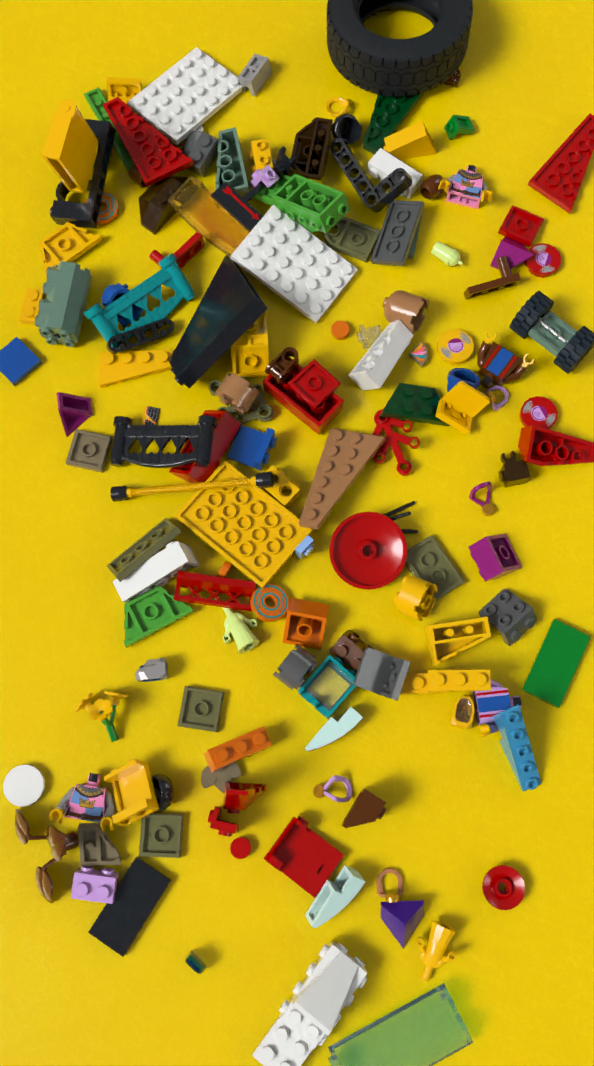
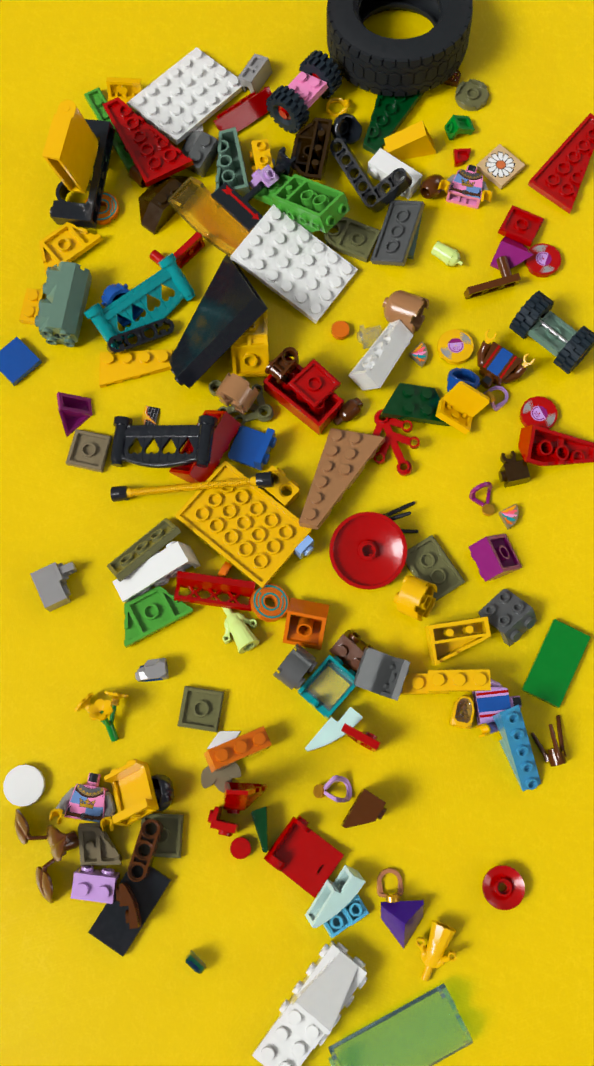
none -> light grey hinge [30,562,77,612]
none -> reddish brown slope [116,882,142,929]
none -> reddish brown beam [127,819,163,882]
none -> white sticker [207,731,241,749]
none -> red brick [213,87,272,132]
none -> dark green slope [251,806,268,853]
none -> black plate [266,50,343,133]
none -> medium azure slope [323,894,369,938]
none -> reddish brown plant [333,397,363,426]
none -> red wing [341,723,380,752]
none -> red tile [453,148,471,167]
none -> olive tile [455,79,489,111]
none -> tile [476,144,525,189]
none -> tile [498,504,519,530]
none -> reddish brown plant [531,715,567,767]

